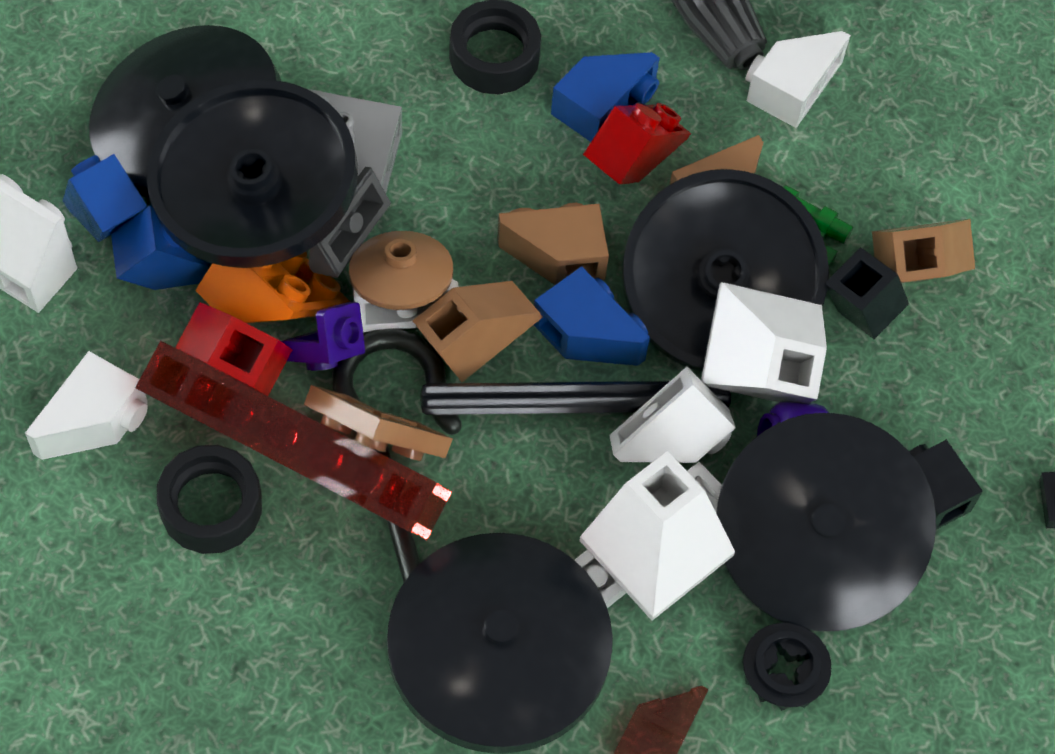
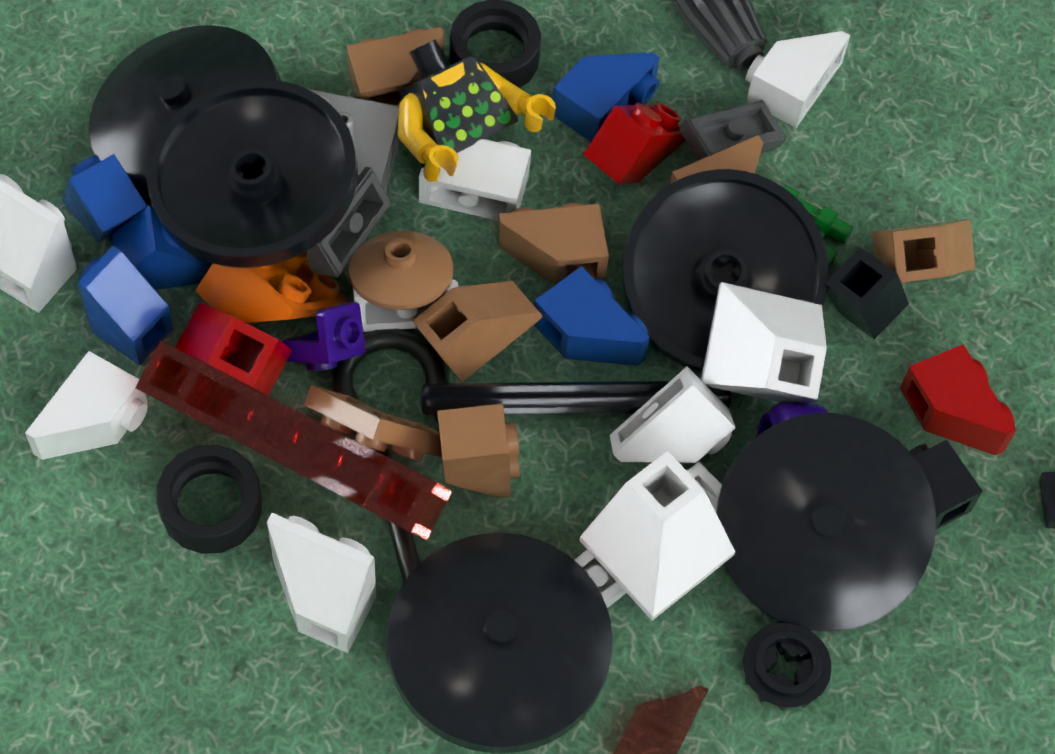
none -> blue slope [77,246,173,365]
none -> white slope [267,513,377,653]
none -> medium nougat slope [346,27,444,106]
none -> torso [397,39,556,182]
none -> white slope [419,139,531,221]
none -> medium nougat slope [437,404,520,498]
none -> dark grey plate [680,100,787,160]
none -> red slope [900,344,1017,455]

